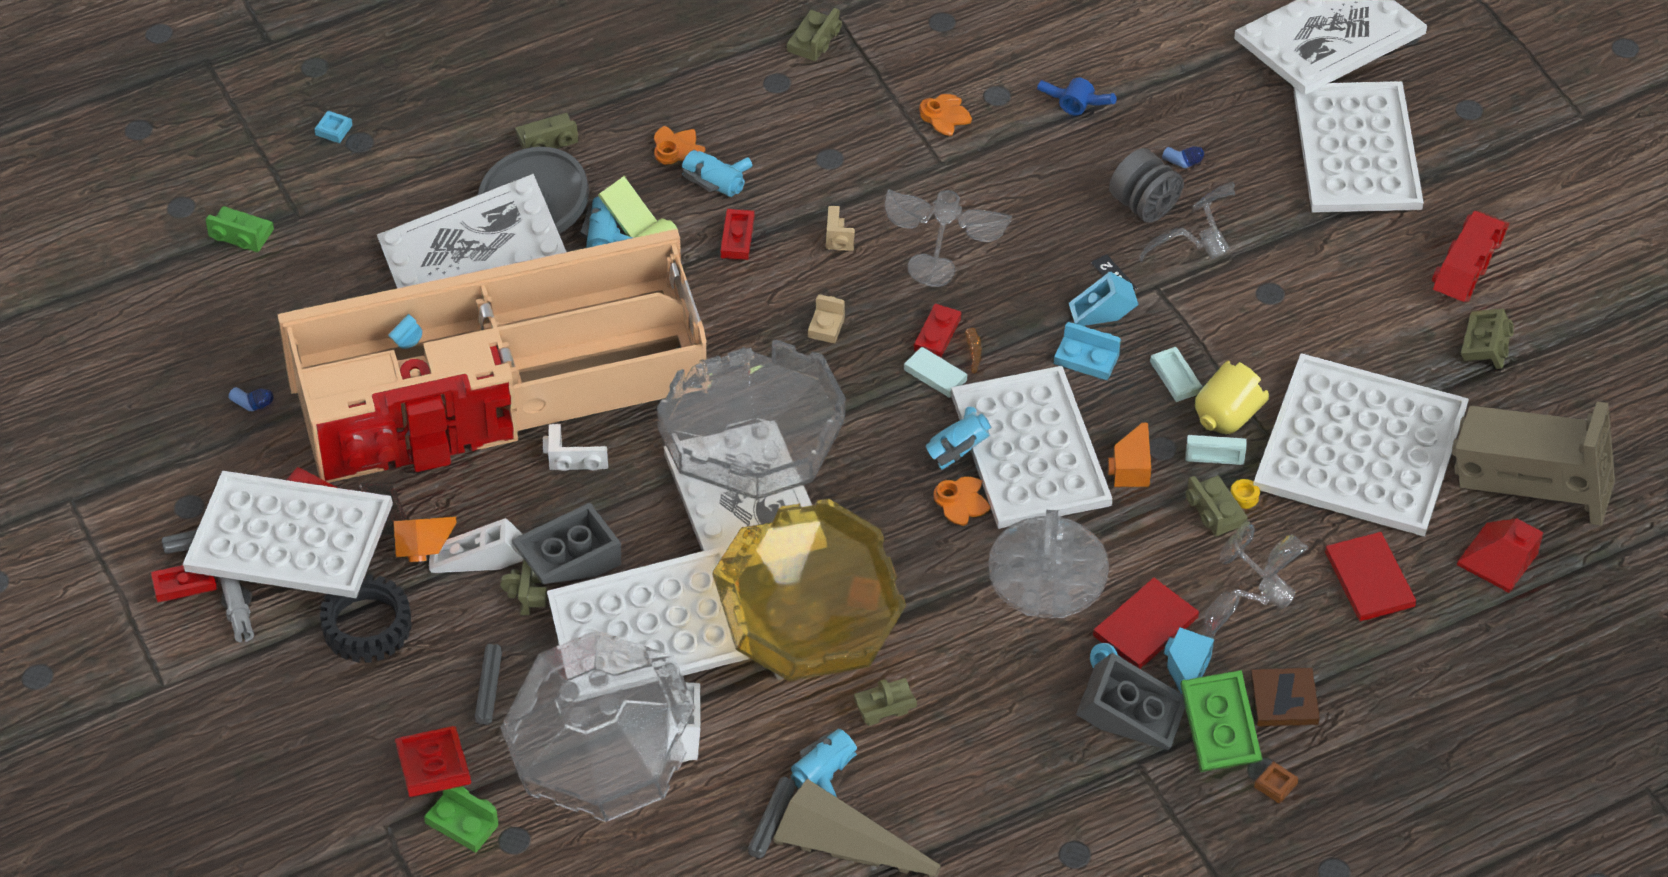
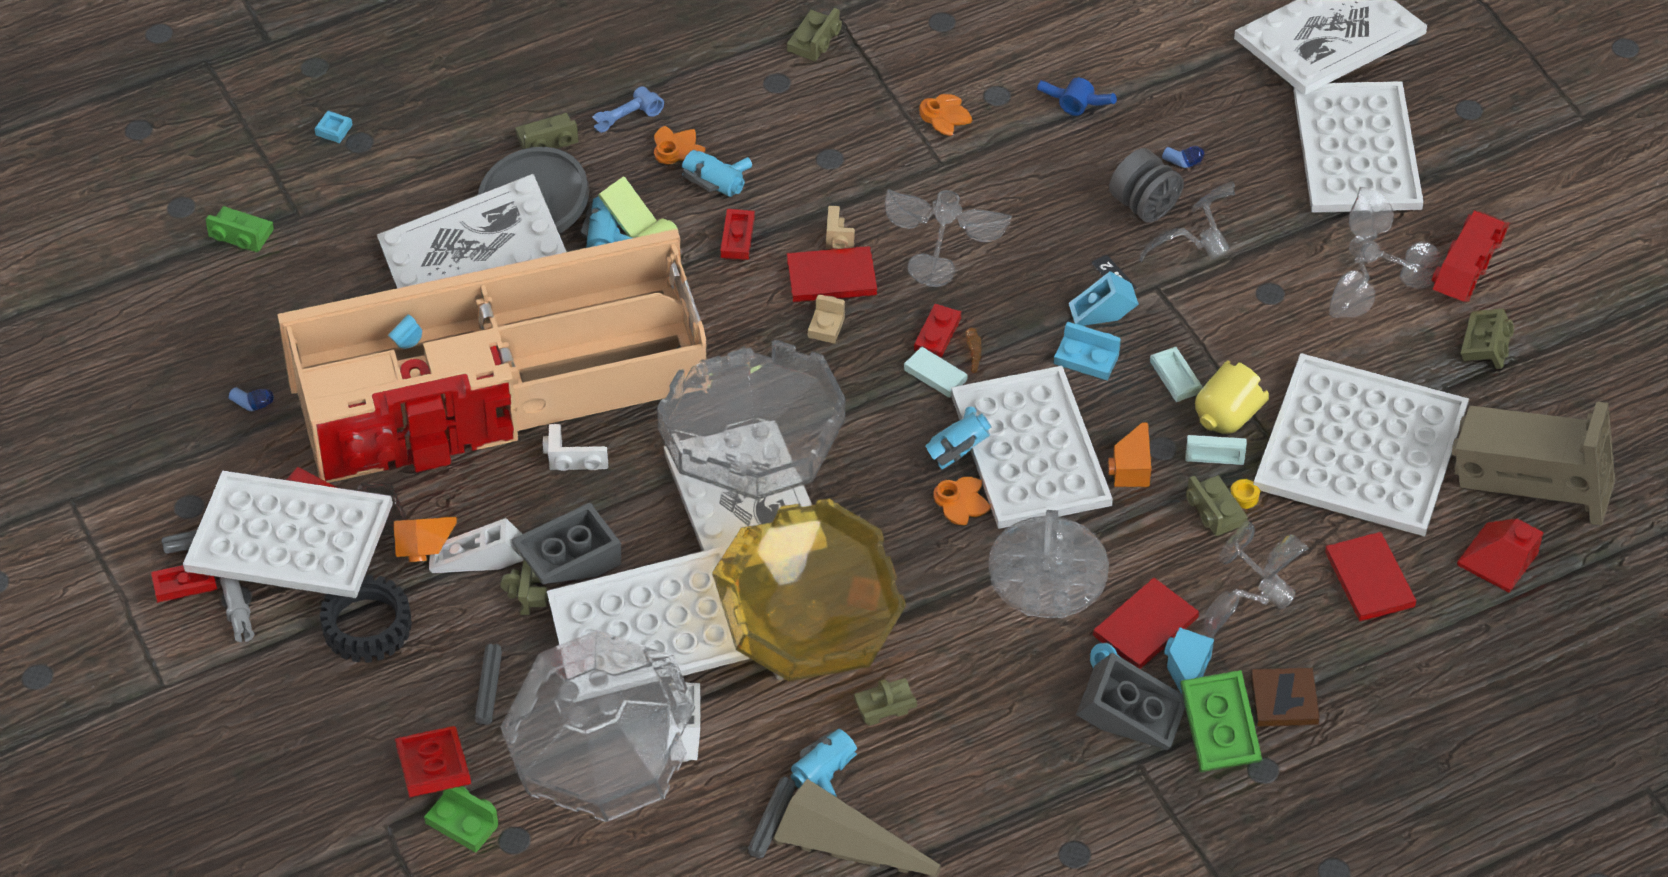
dark orange tile [1254,761,1299,804] -> none
none -> medium blue brick [592,86,664,133]
none -> red tile [787,246,877,302]
none -> clear plant [1330,187,1443,318]

